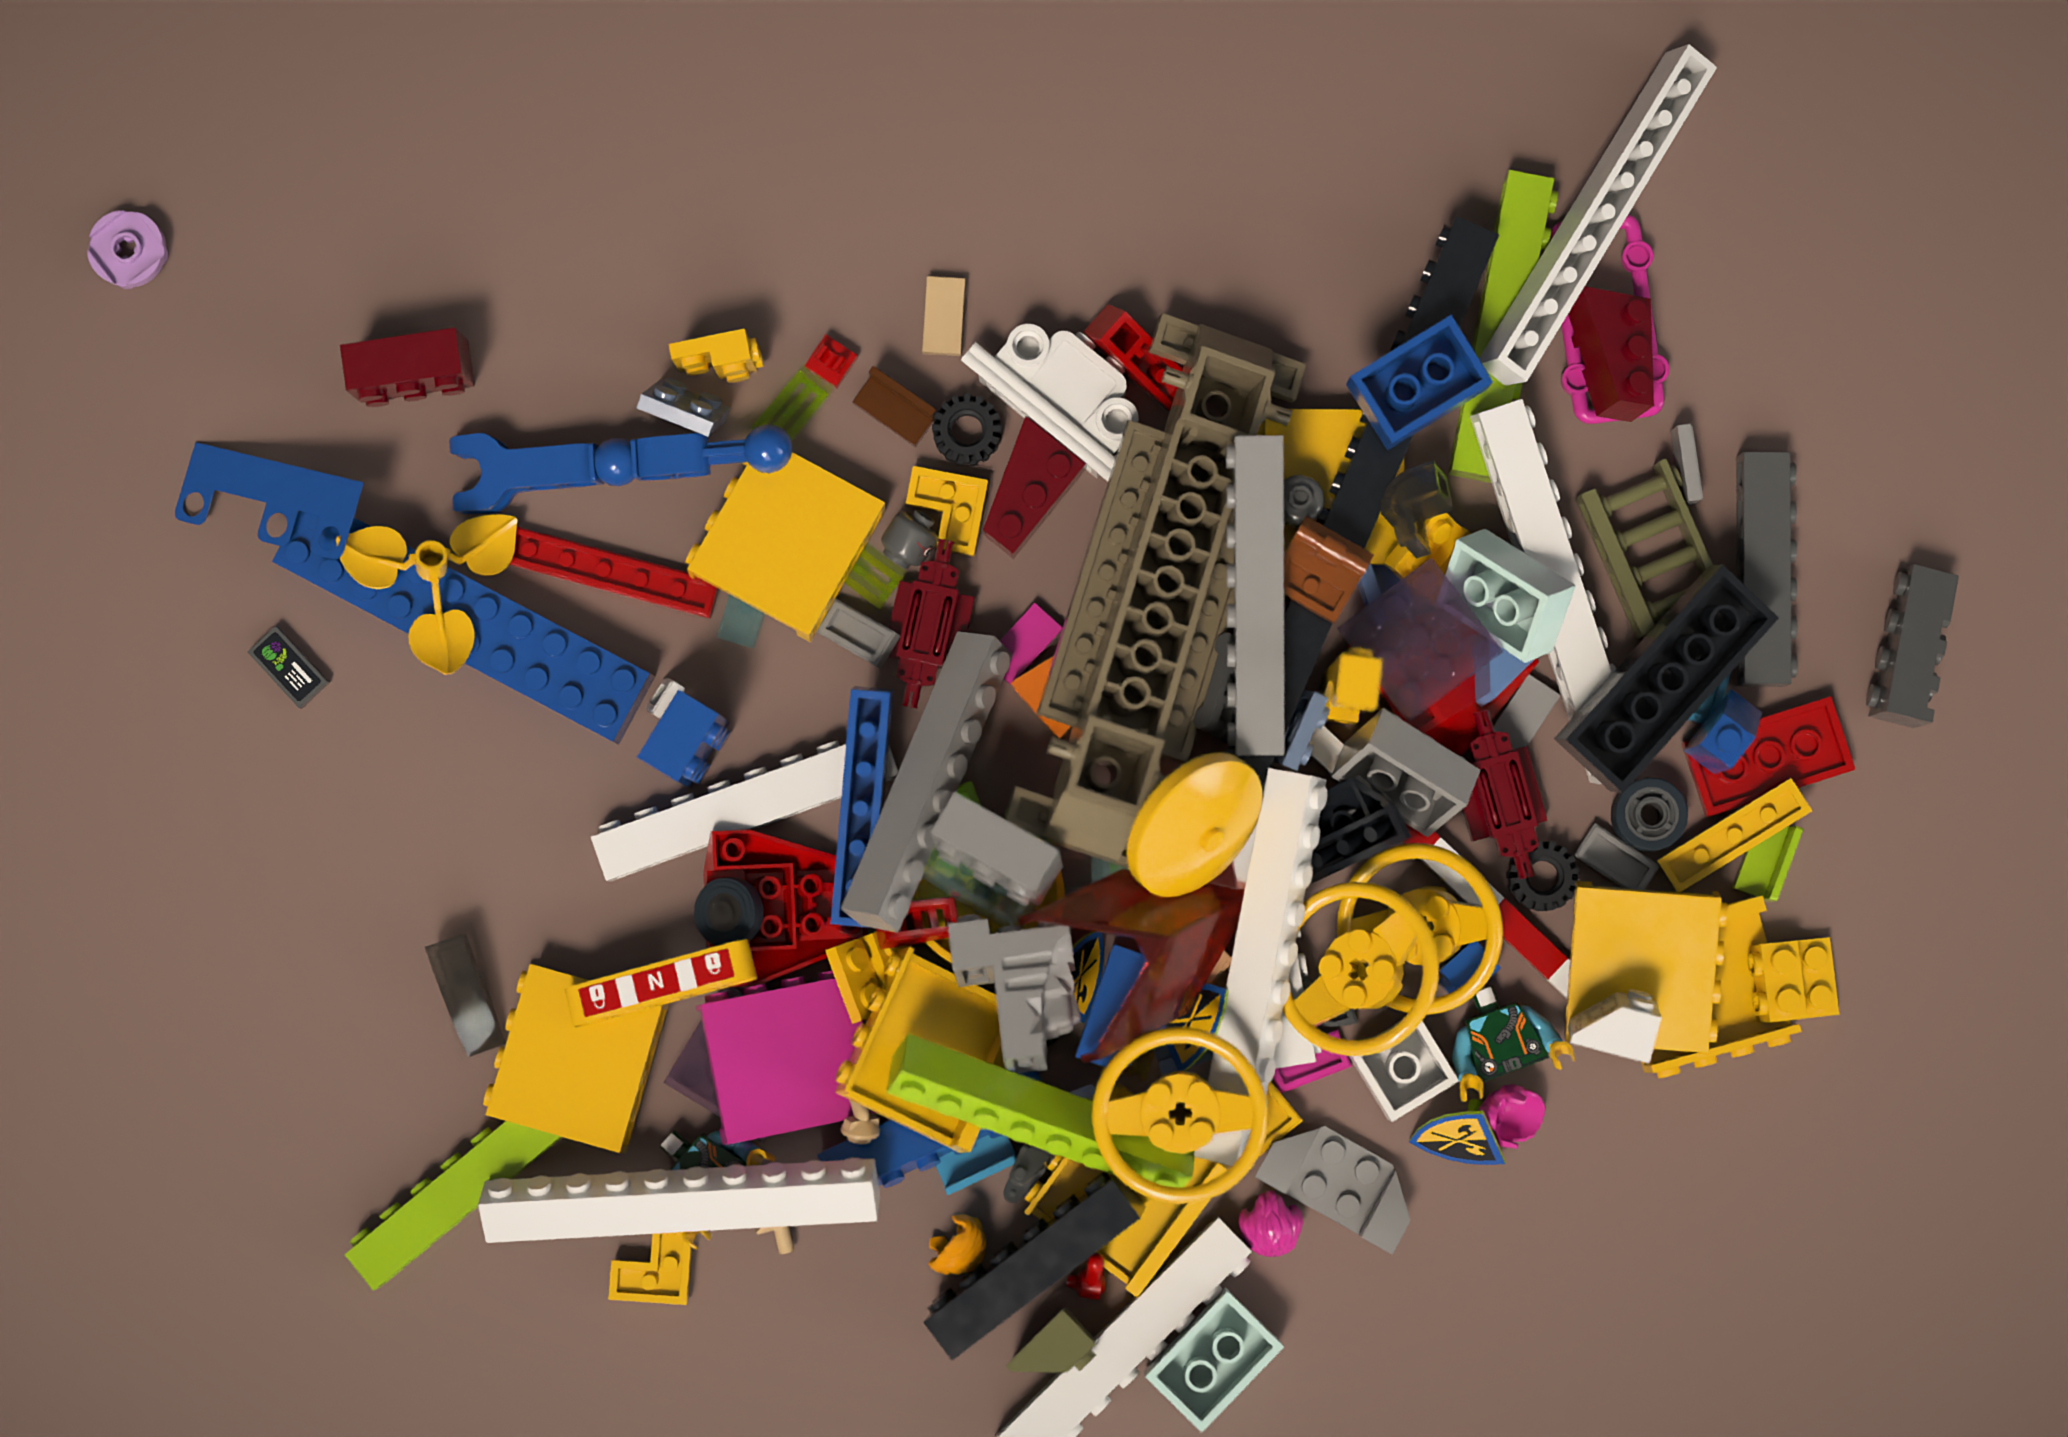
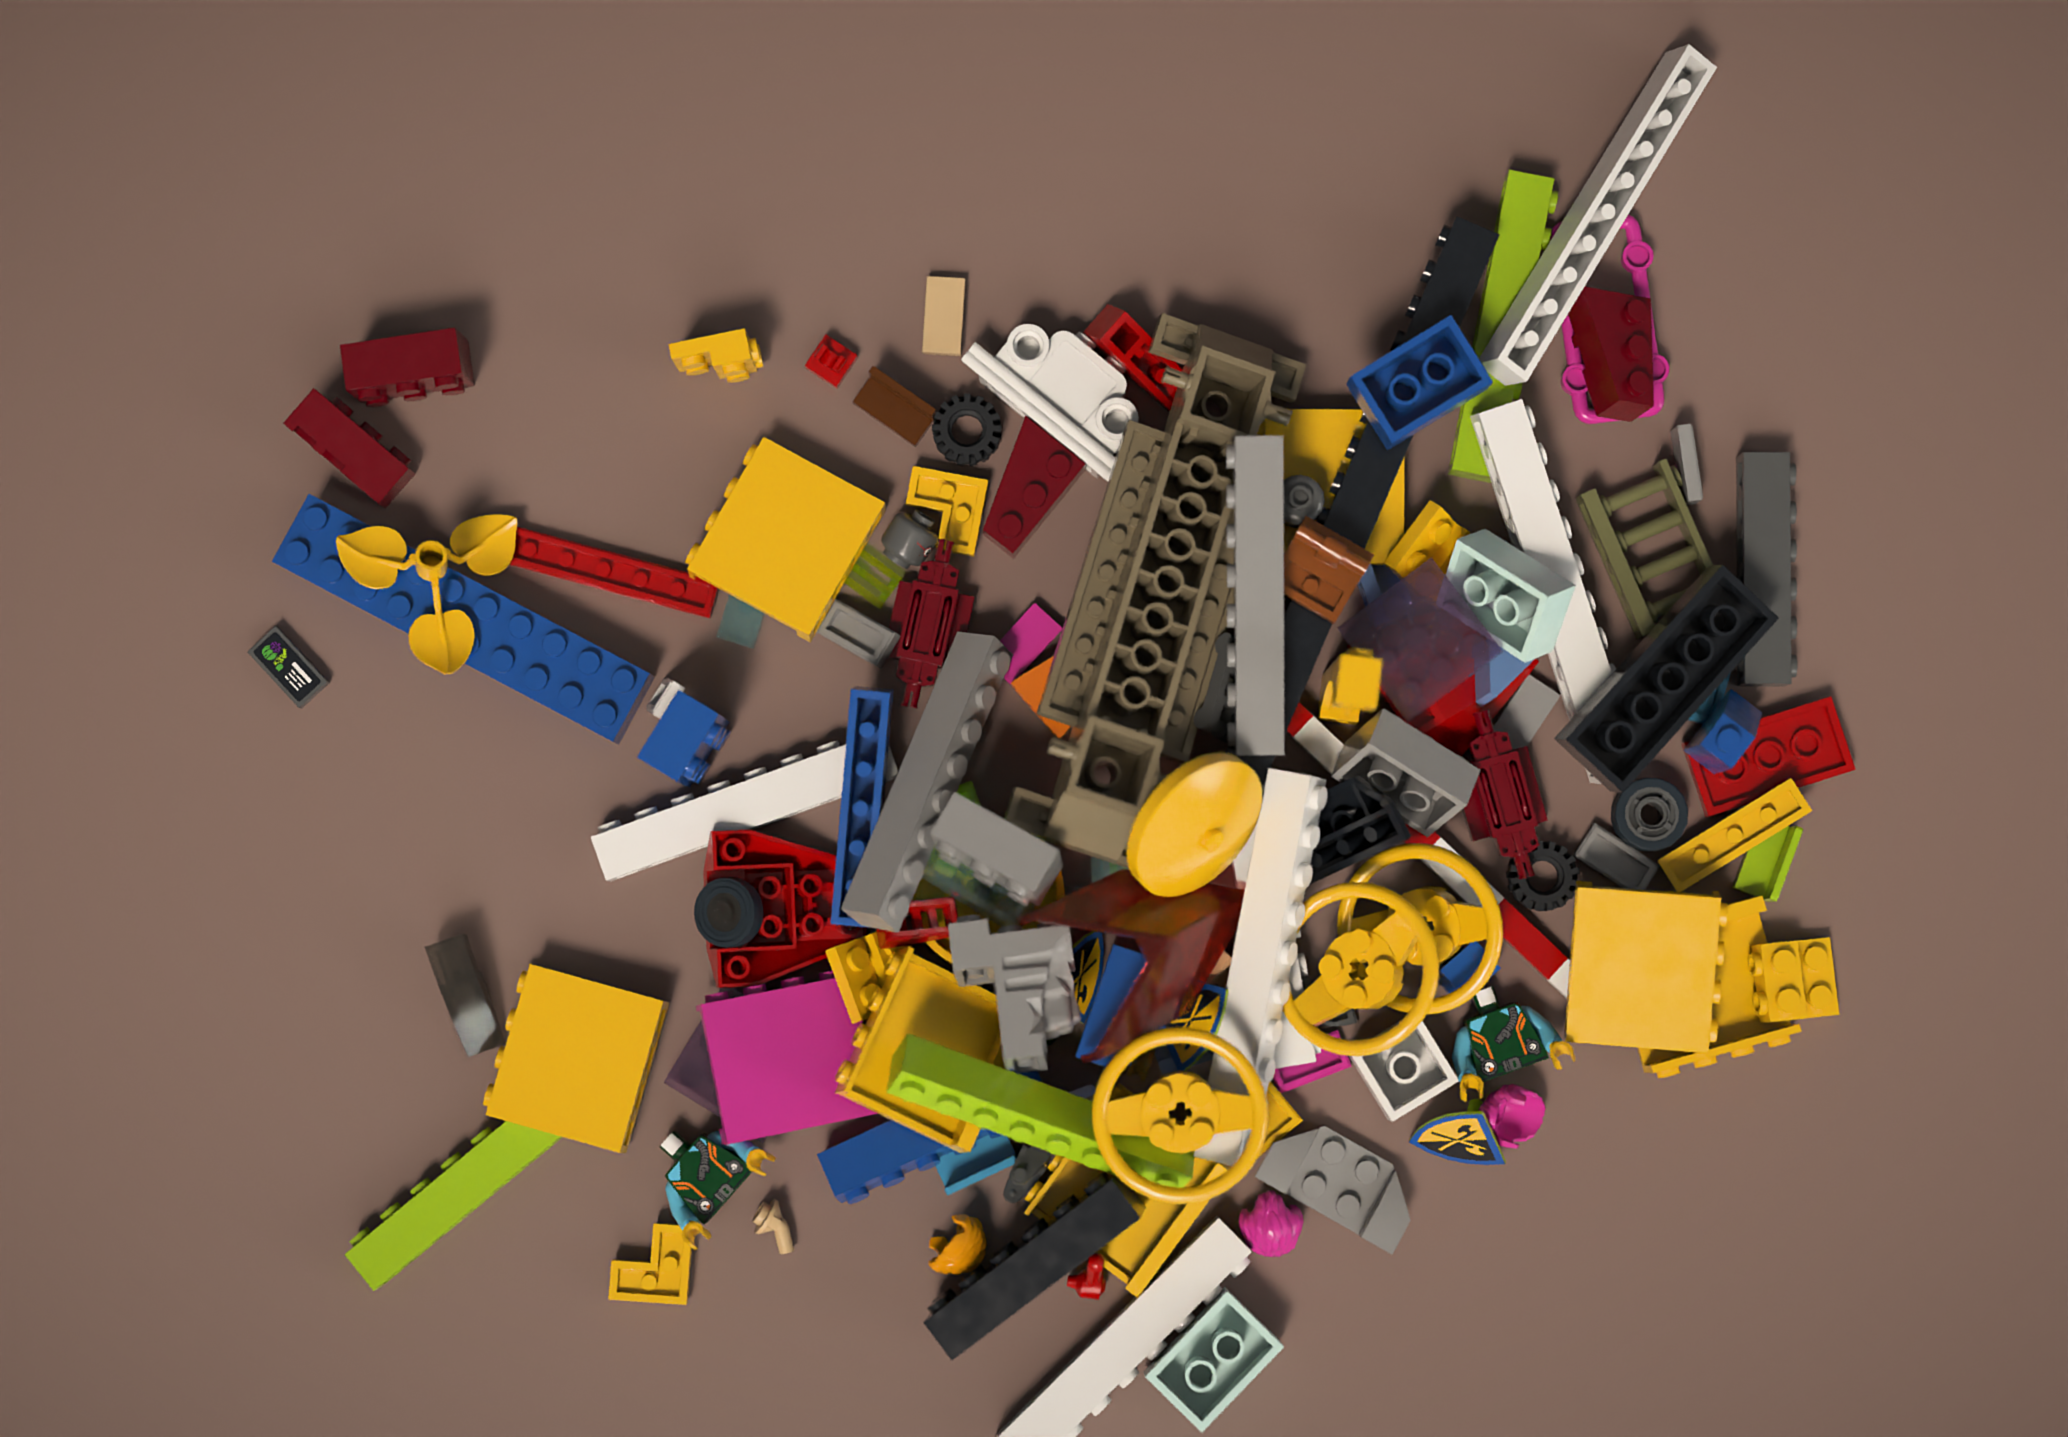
lavender plate [87,210,168,289] -> none
blue piece [175,442,364,560] -> none
blue piece [449,424,793,515] -> none
white brick [478,1158,880,1243] -> none
beam [565,939,757,1028] -> none
sand blue plate [637,378,731,437] -> none
clear neon green tile [750,370,830,441] -> none
tan plate [841,1100,880,1144] -> none
olive slope [1006,1308,1098,1373] -> none
sand blue plate [1274,690,1330,771] -> none
clear smoke brick [1381,460,1453,559] -> none
white slope [1567,989,1662,1063] -> none
dark grey wedge [1866,564,1959,728] -> none
none -> dark red wedge [283,388,415,509]

